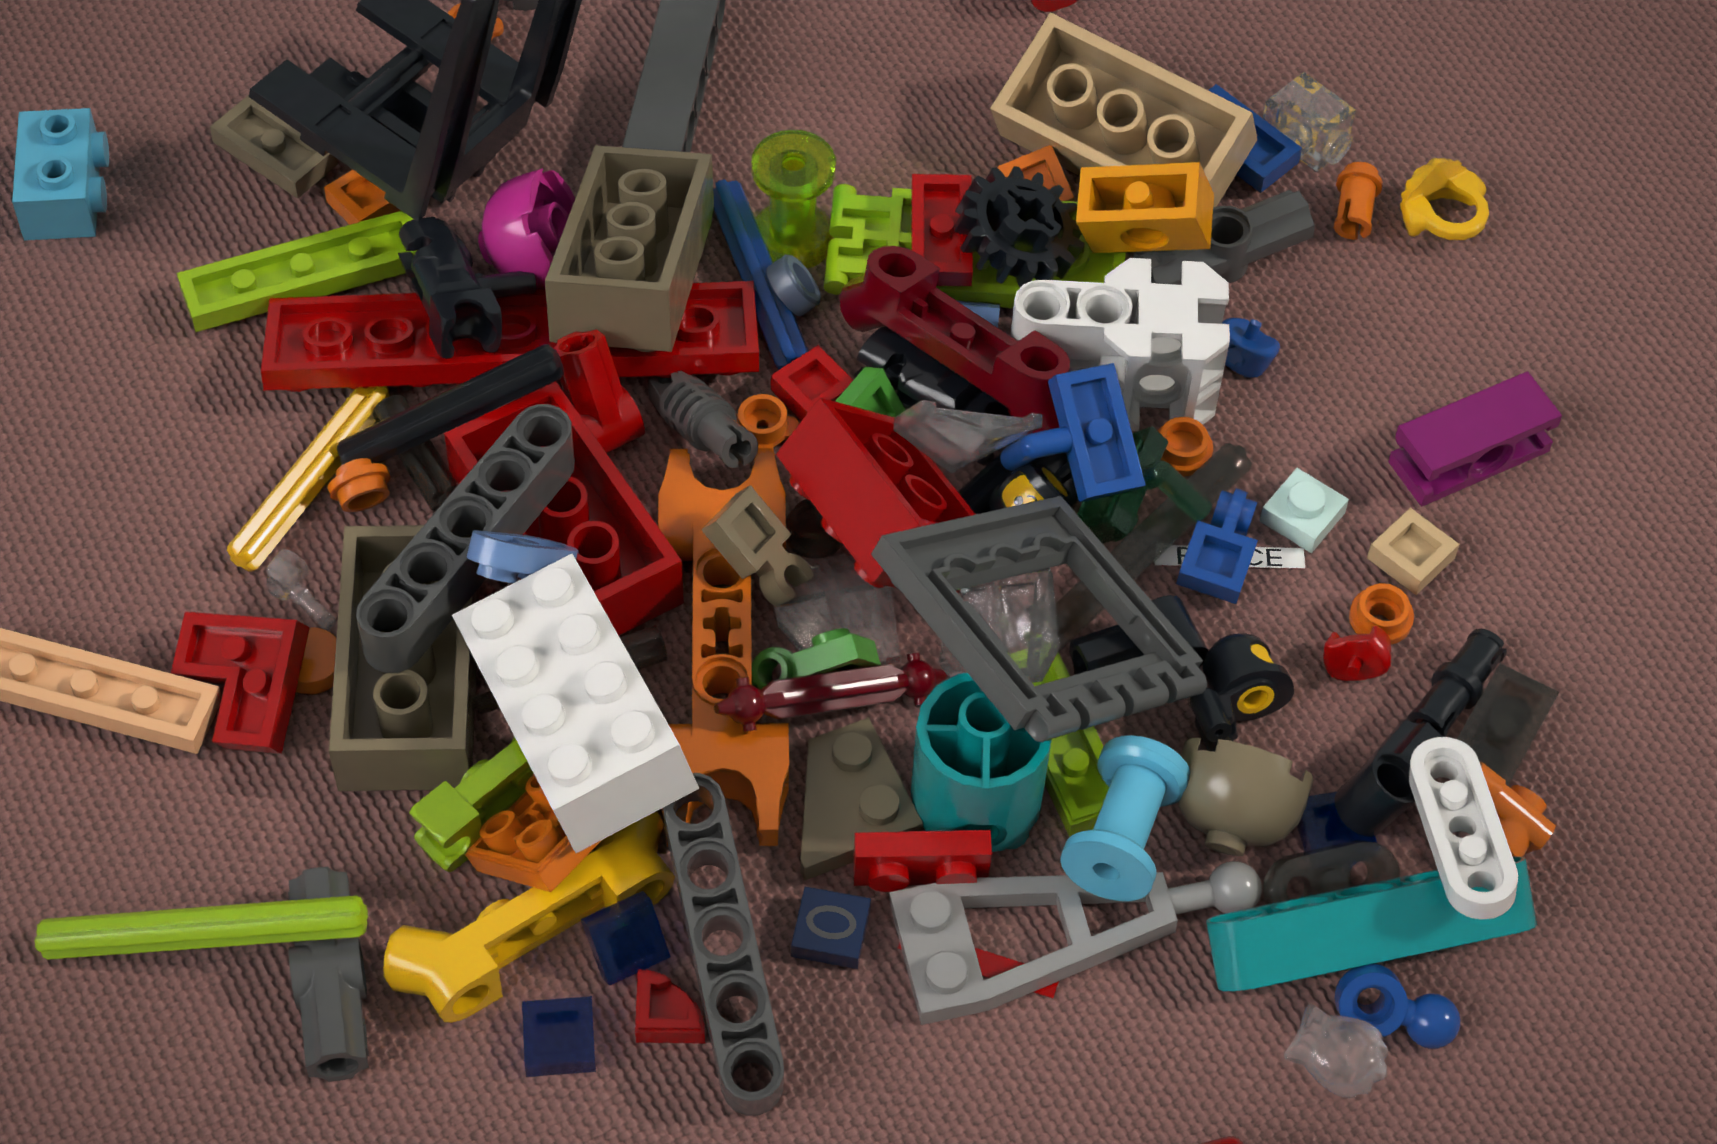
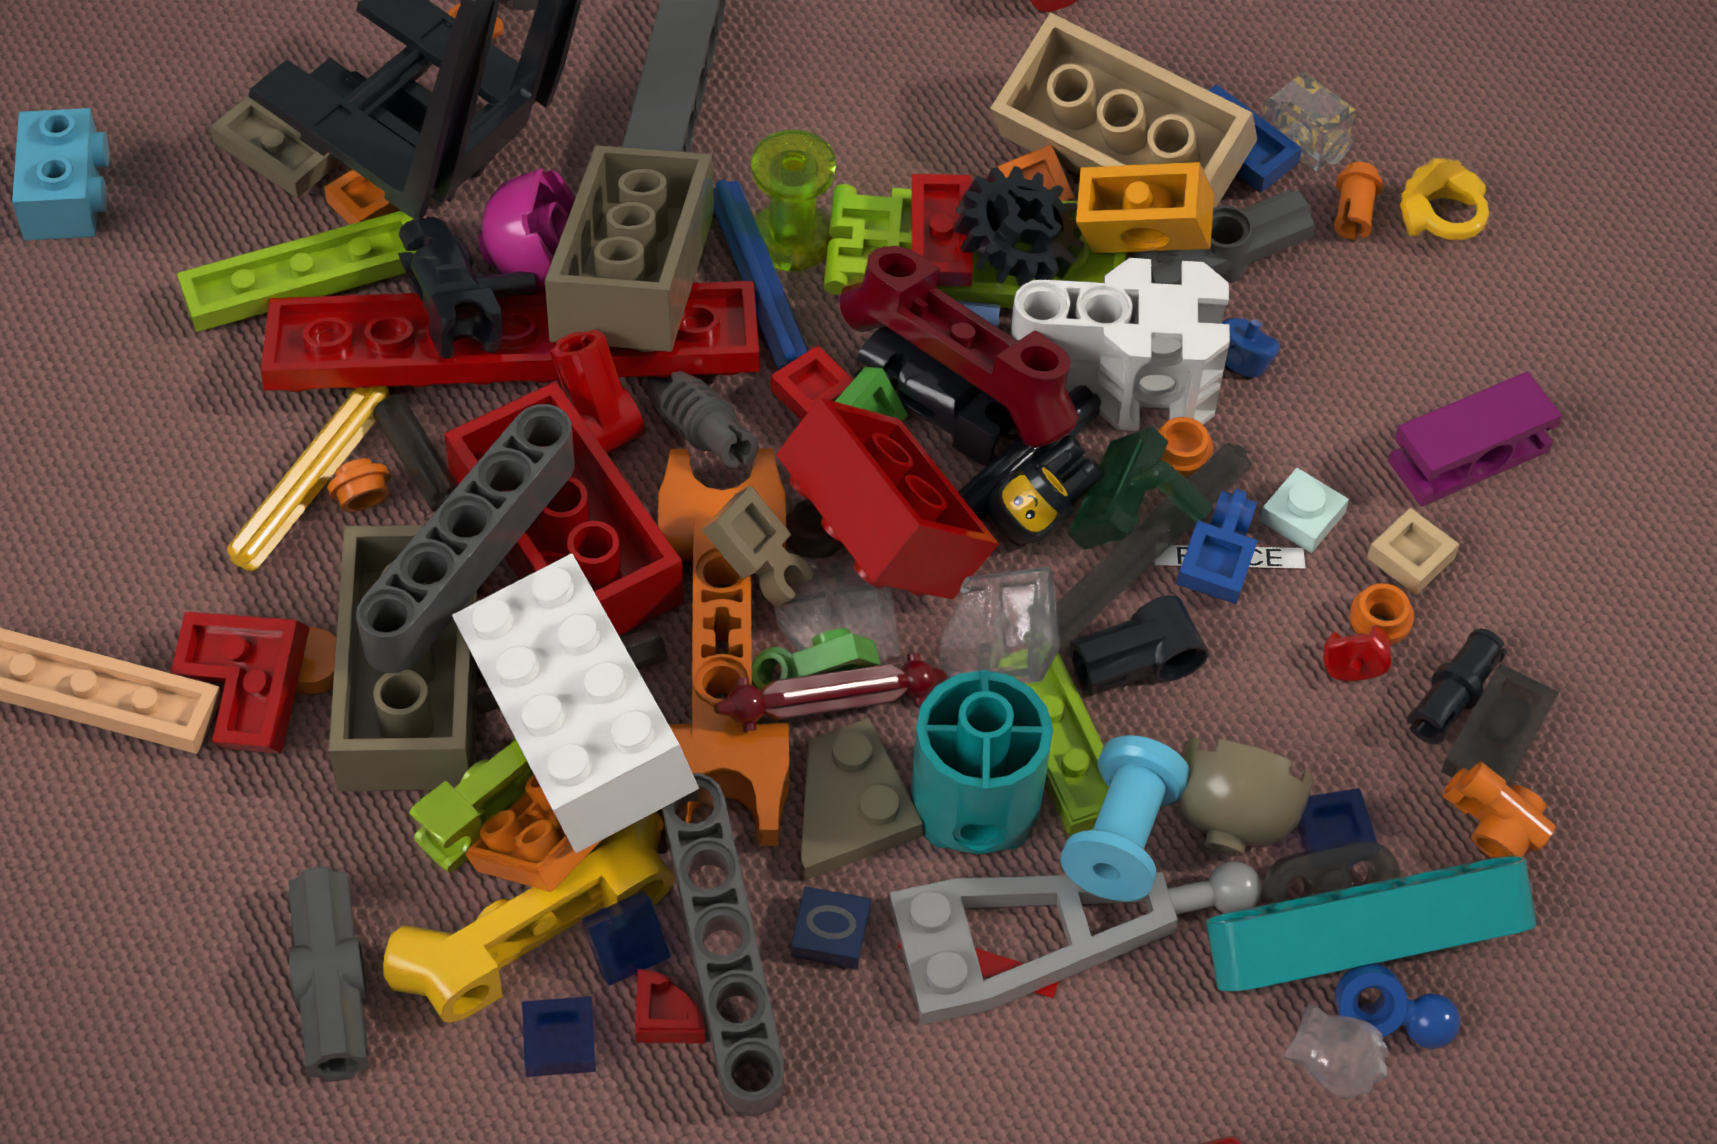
lime axle [34,895,368,960] -> none
clear hand [267,549,337,630] -> none
black axle [337,344,564,465] -> none
medium blue plate [467,530,578,583] -> none
orange plate [735,394,799,448] -> none
sand blue tile [767,254,821,316] -> none
red plate [853,830,992,892] -> none
dark grey hinge [871,496,1207,742] -> none
clear slope [893,400,1043,474] -> none
blue plate [1000,363,1146,502] -> none
black piece [1190,633,1294,752] -> none
black piece [1334,719,1443,837] -> none
white plate [1409,737,1518,919] -> none

